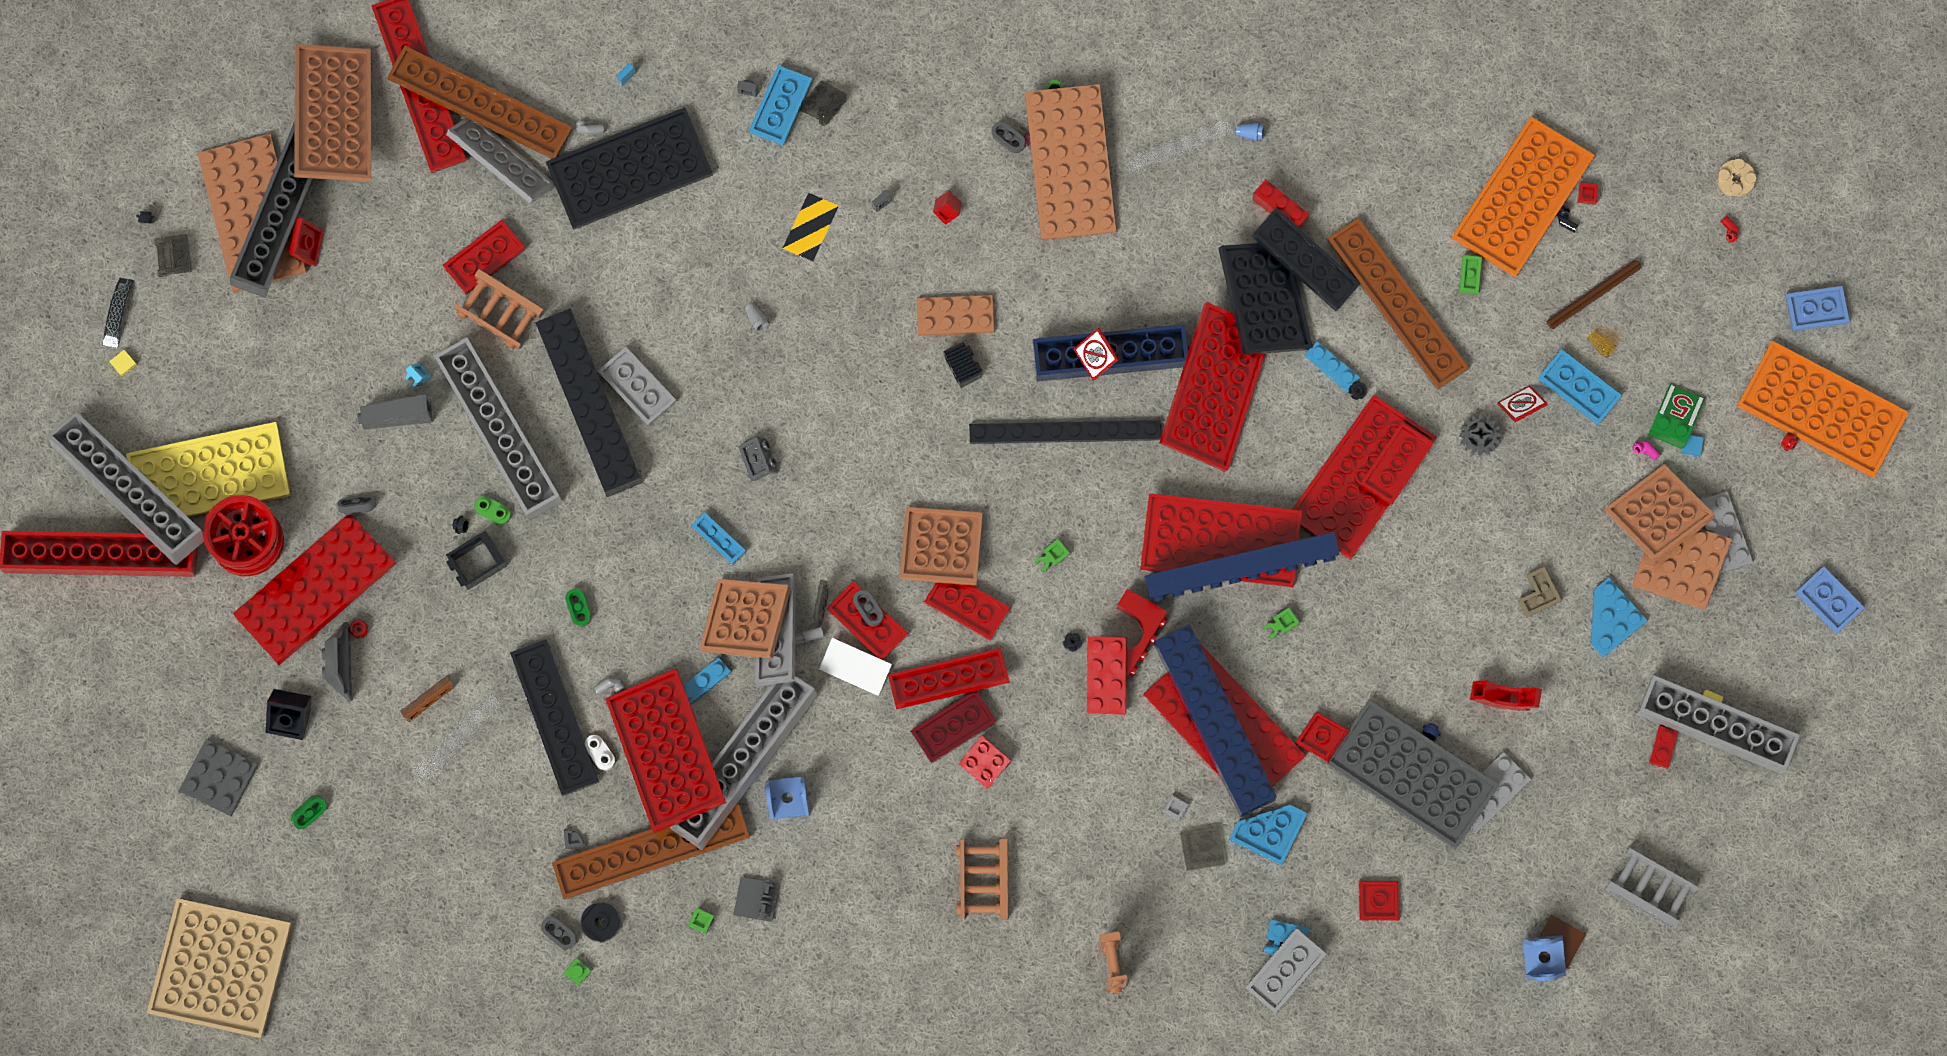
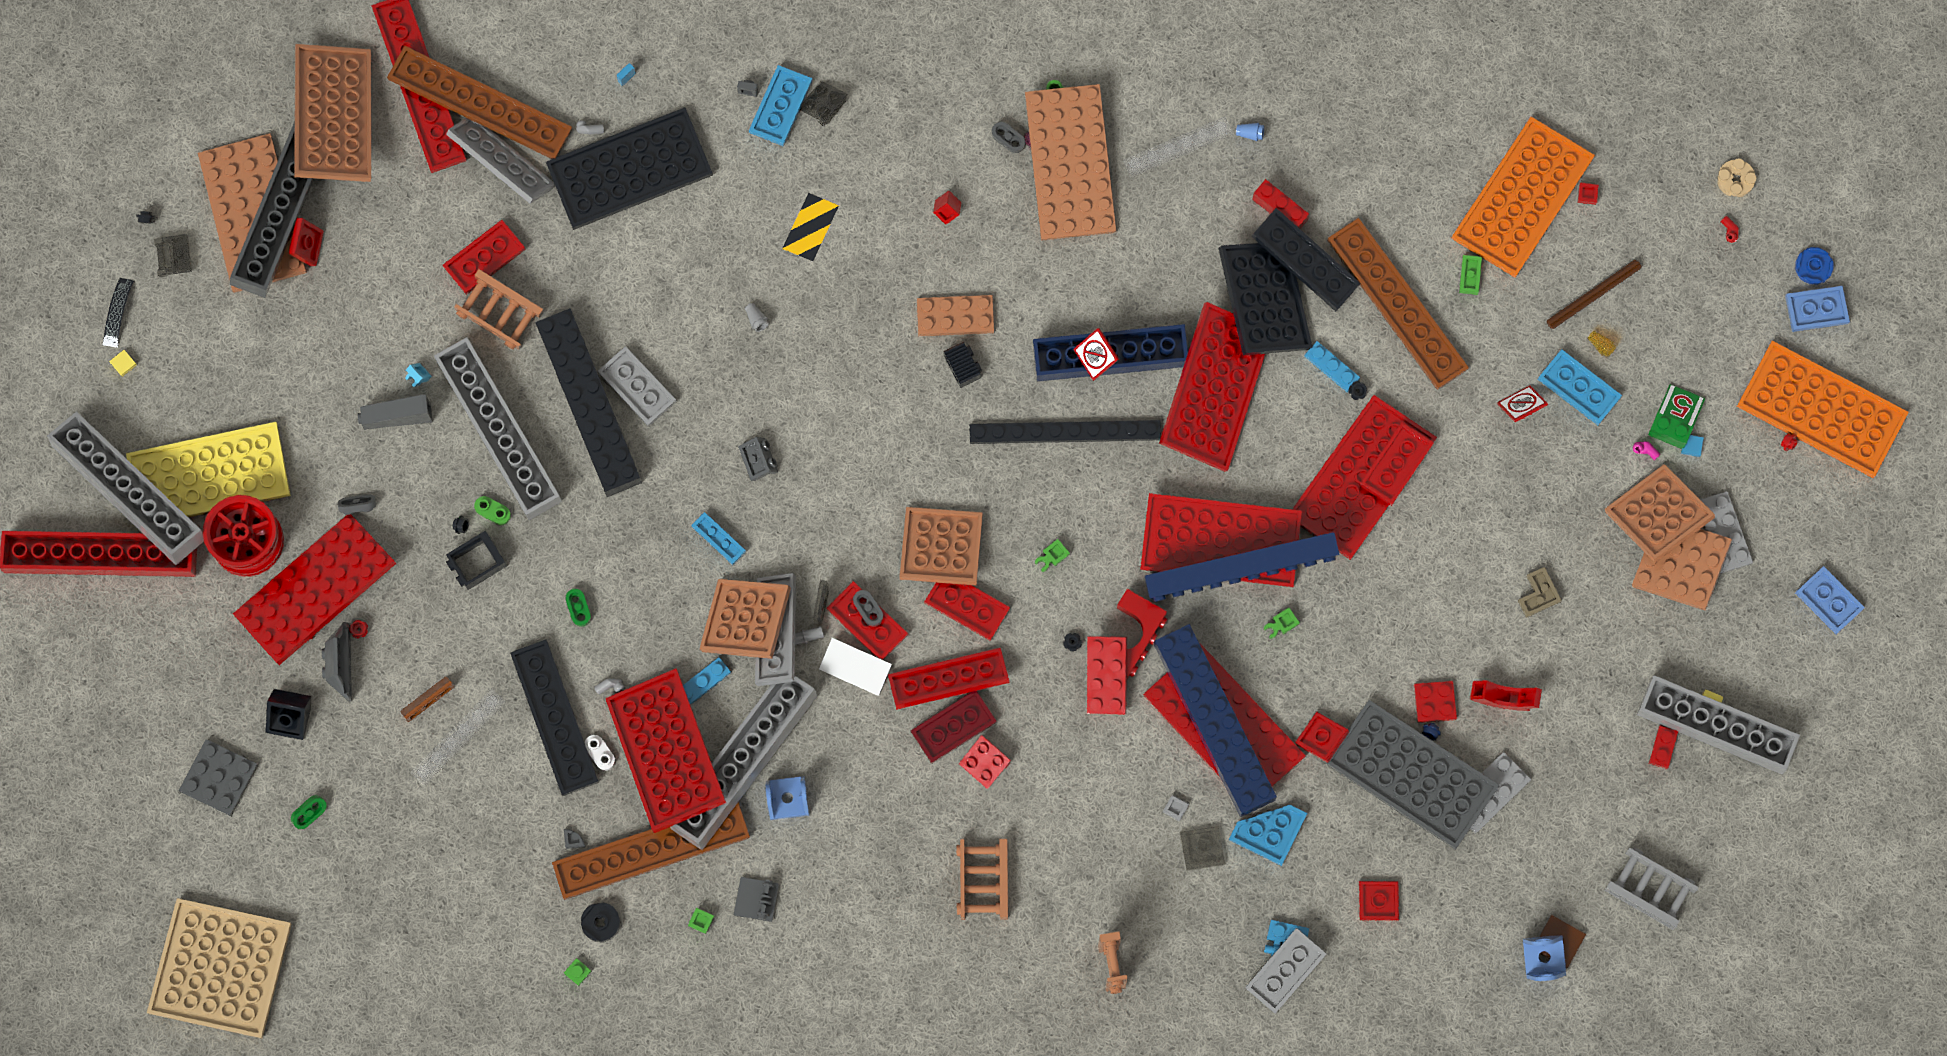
dark grey plate [541,917,576,950] -> none
dark grey tile [872,190,891,212] -> none
dark grey gear [1459,414,1501,457] -> none
black arm [1557,206,1579,233] -> none
dark azure plate [1590,578,1647,658] -> none
none -> red plate [1414,681,1457,723]
none -> blue tile [1795,247,1834,285]

